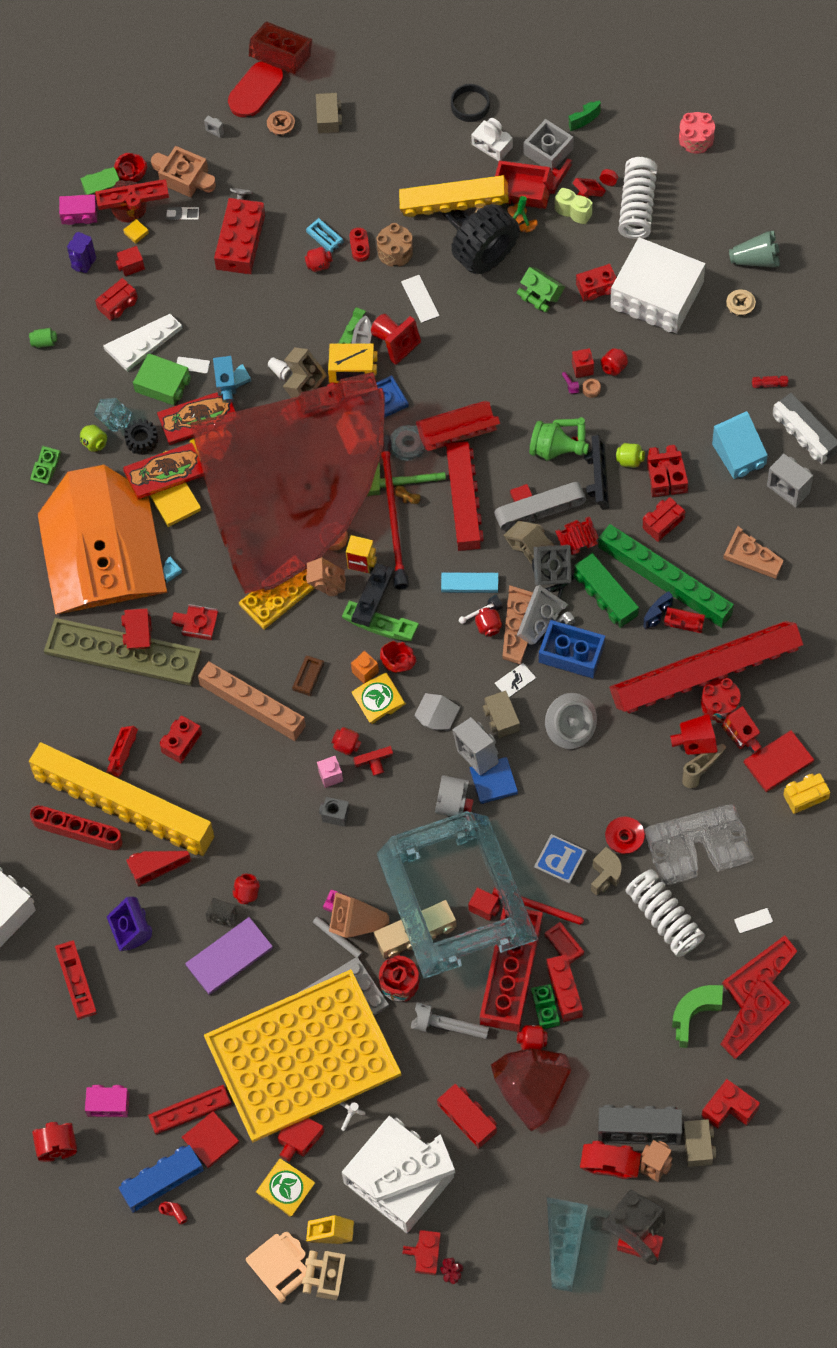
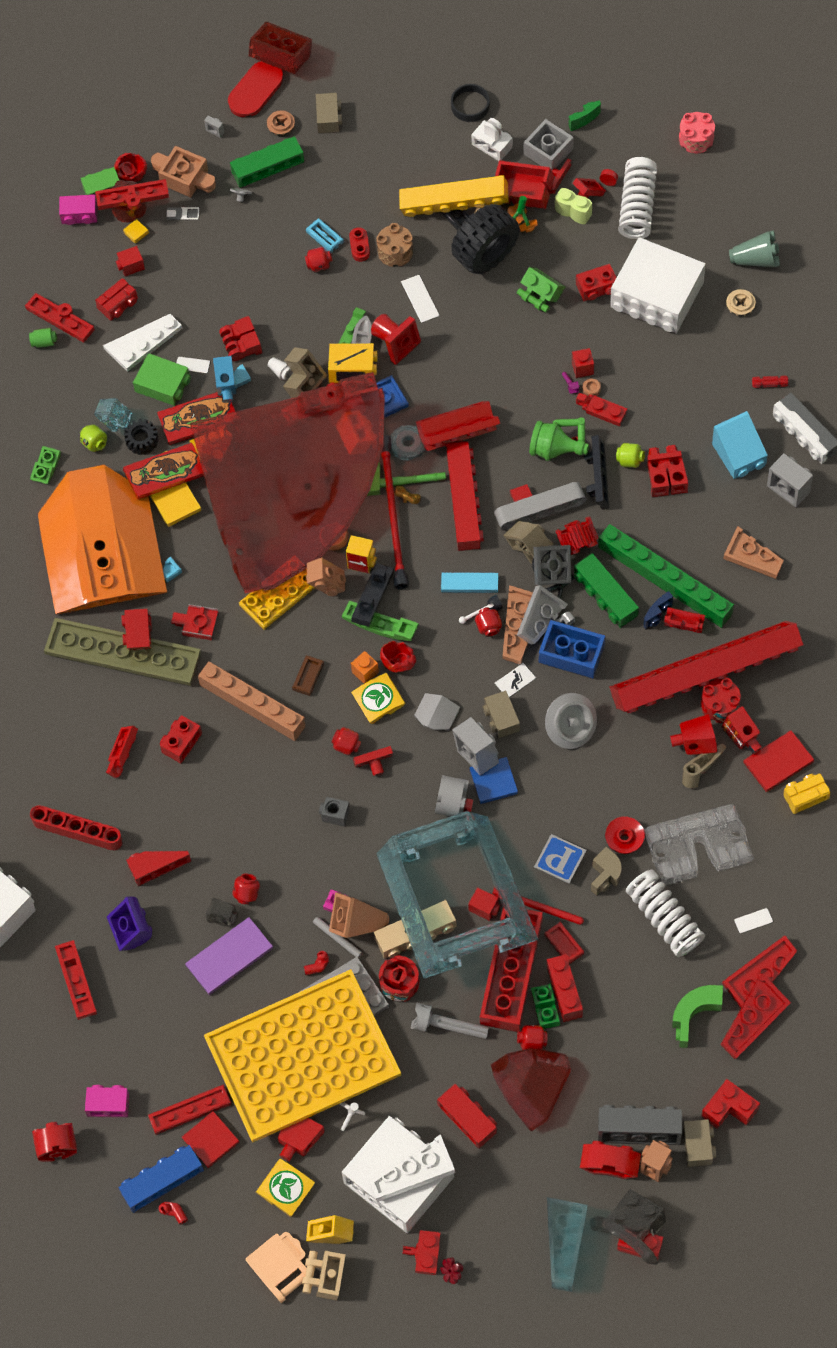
yellow brick [29,742,215,856] -> none
dark purple brick [67,232,96,273] -> none
red brick [214,198,265,274] -> none
bright pink brick [317,756,343,788] -> none
red head [601,348,628,376] -> none
red brick [642,497,686,542] -> none
none -> red hinge [25,293,95,343]
none -> red legs [219,316,263,361]
none -> green brick [230,136,304,188]
none -> red arm [304,951,329,975]
none -> red hinge [576,393,627,426]

